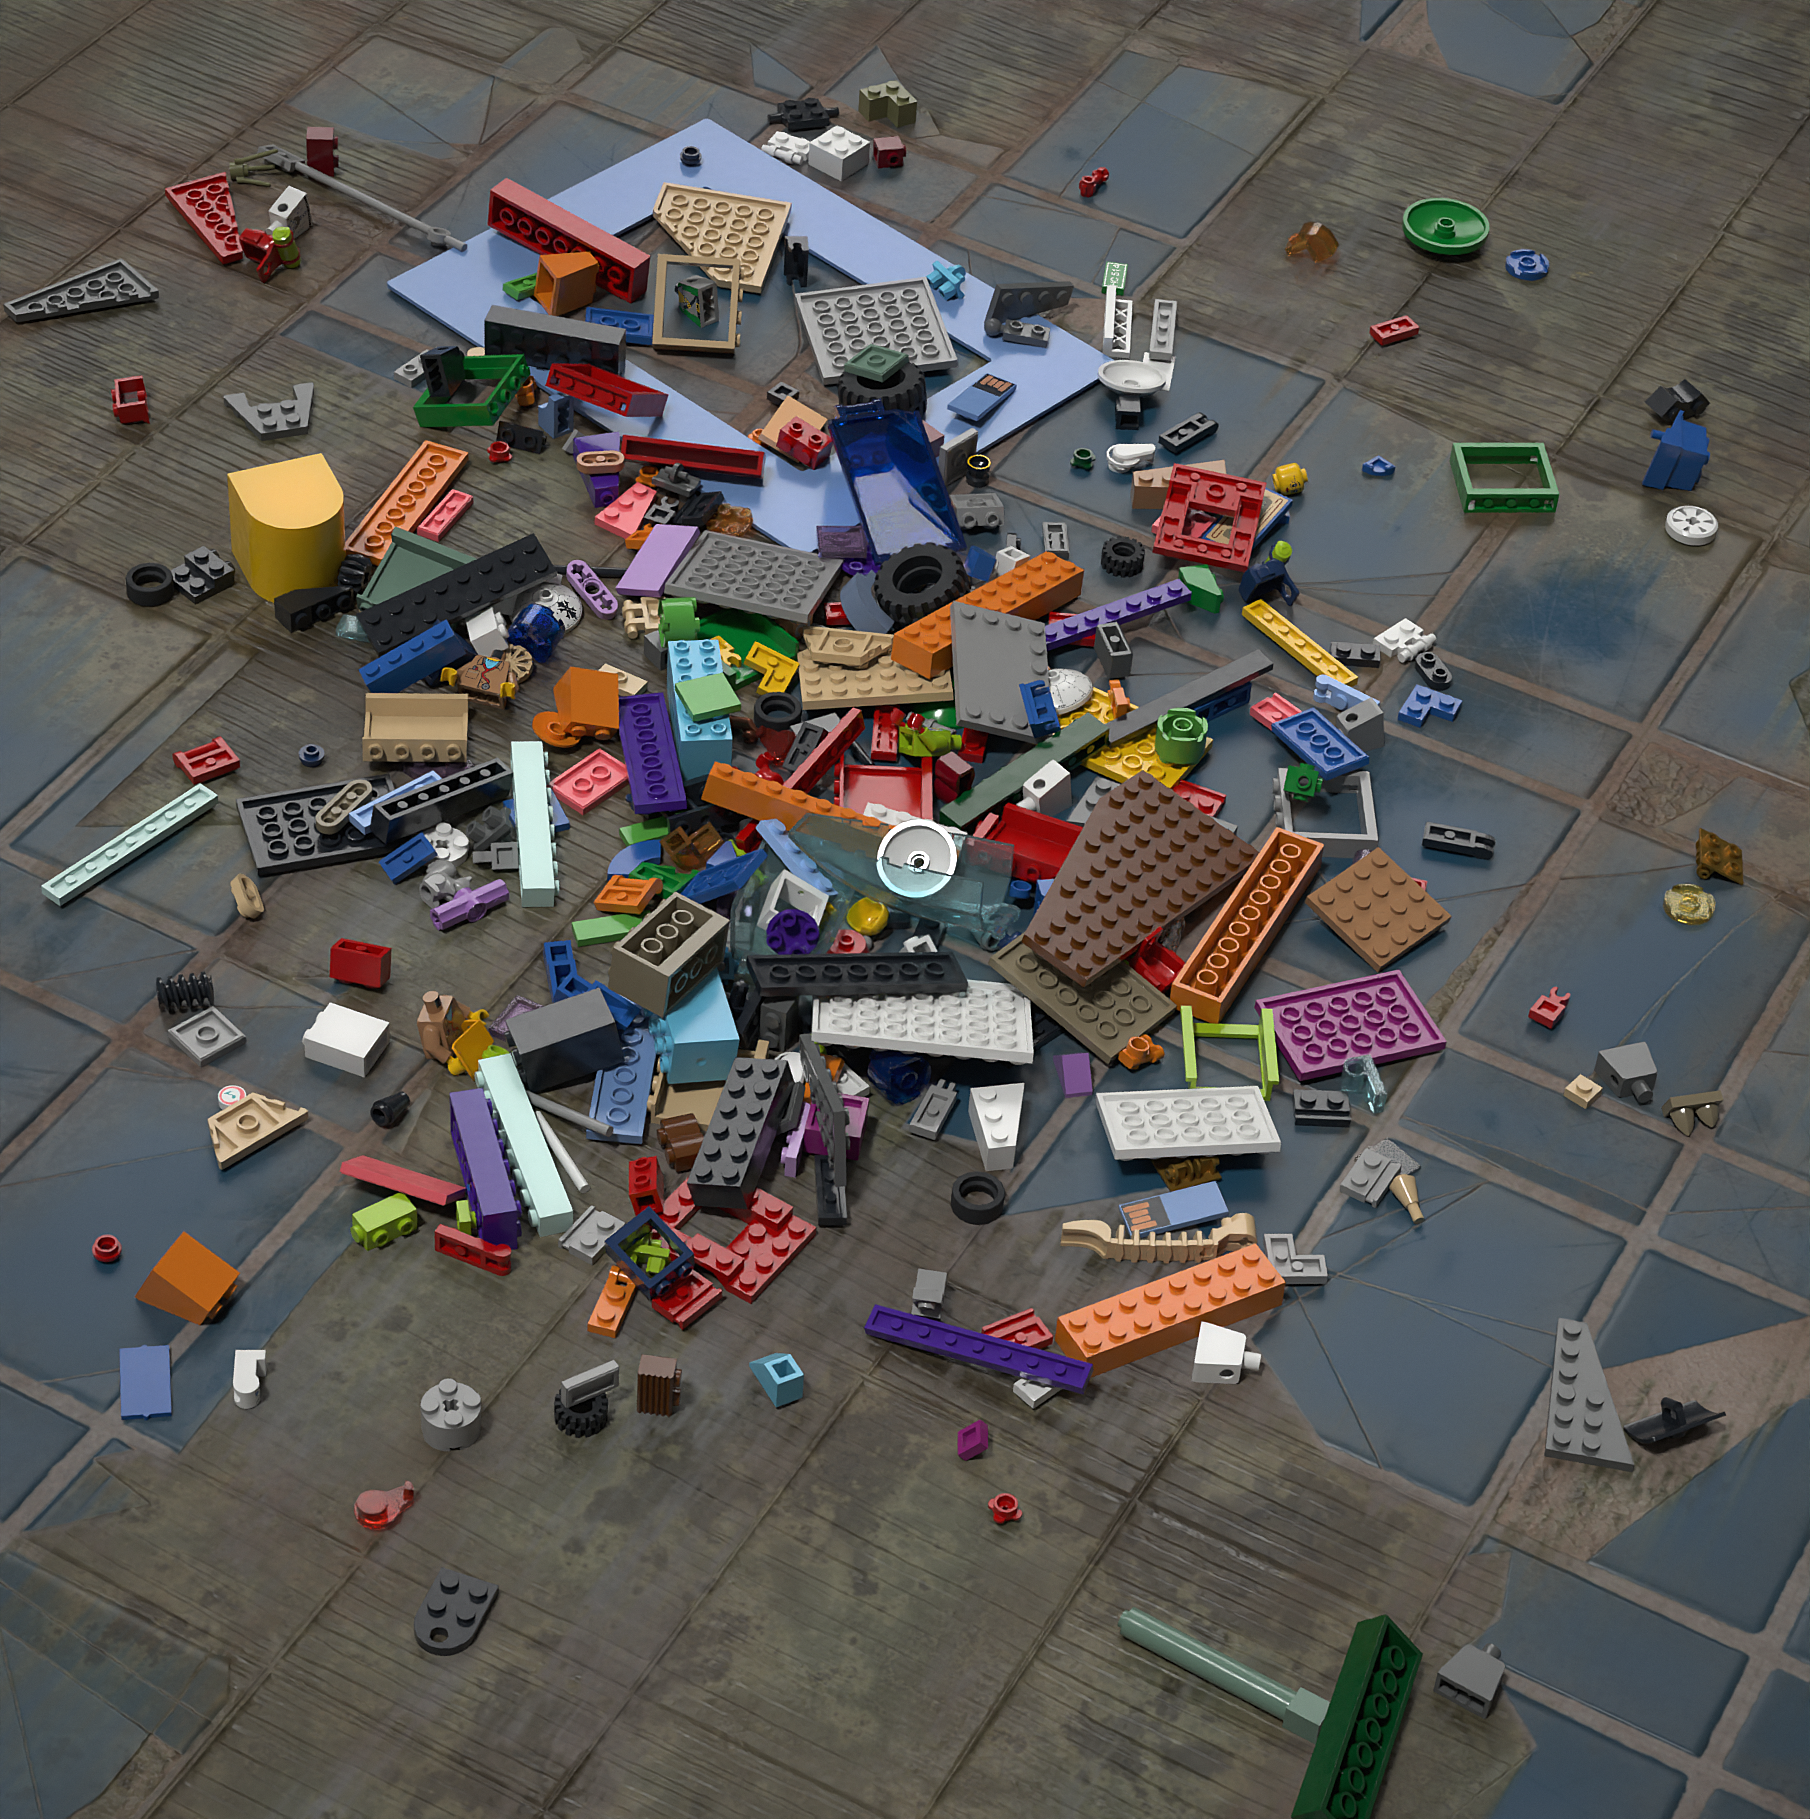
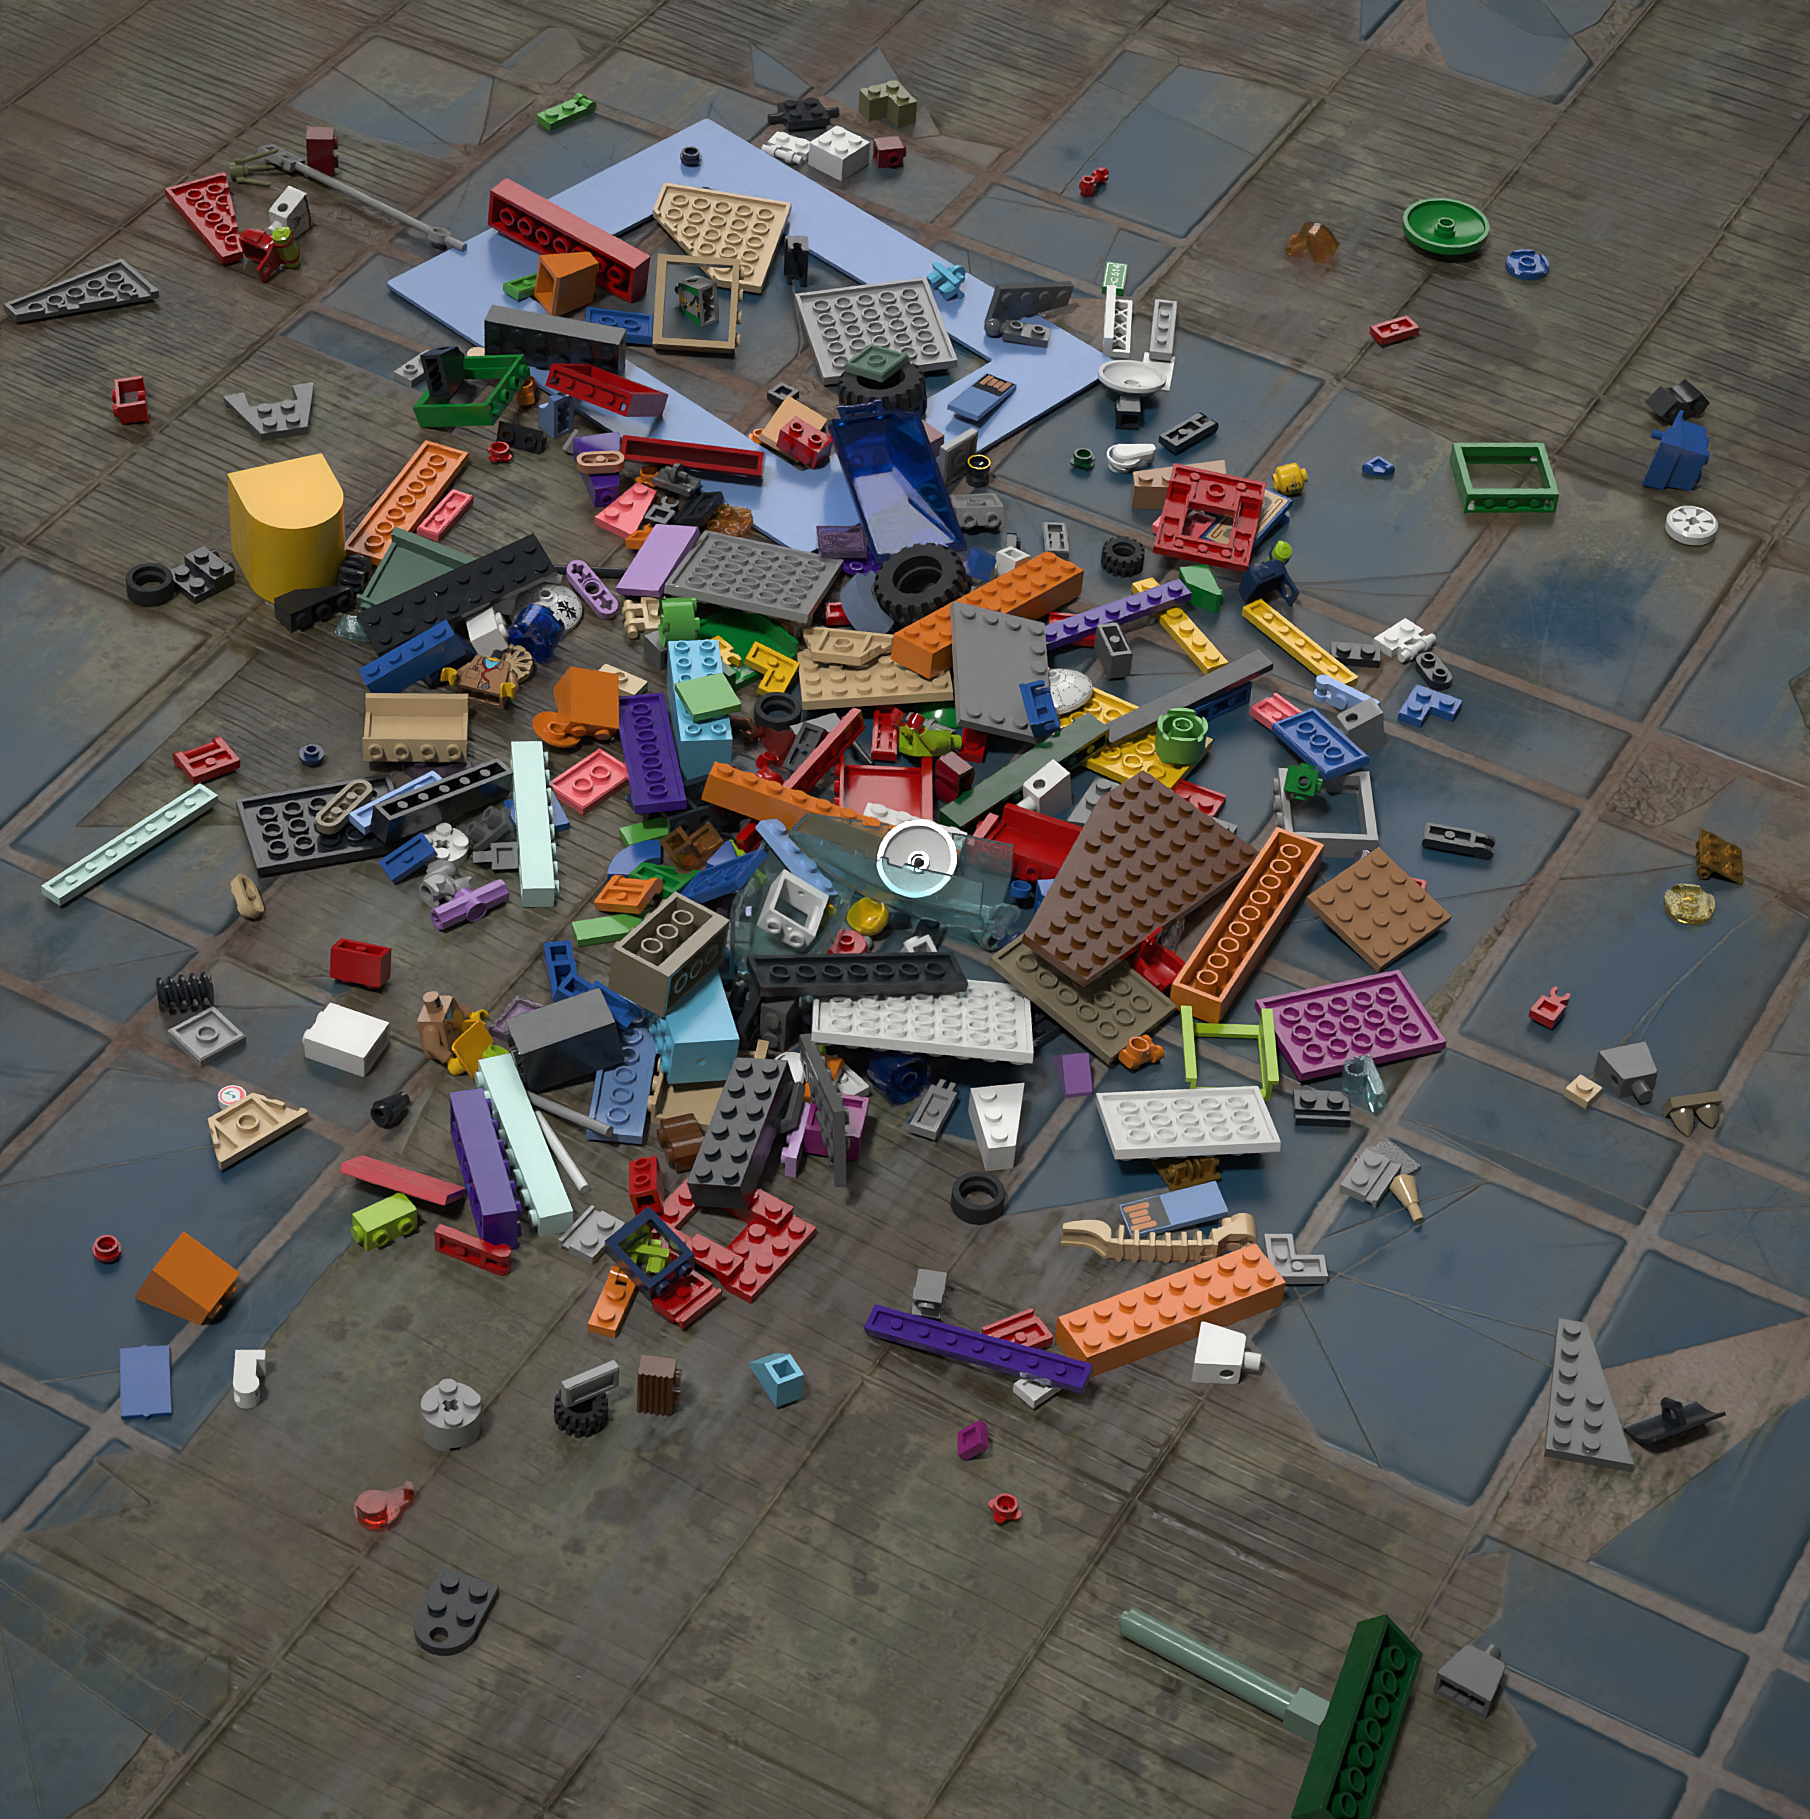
lime plate [456,1200,476,1235] -> none
dark purple dish [766,909,820,955] -> none
black plate [814,1155,847,1225] -> none
orange plate [1108,680,1130,719] -> none
none -> bright green plate [537,93,597,131]
none -> yellow plate [1131,577,1228,675]

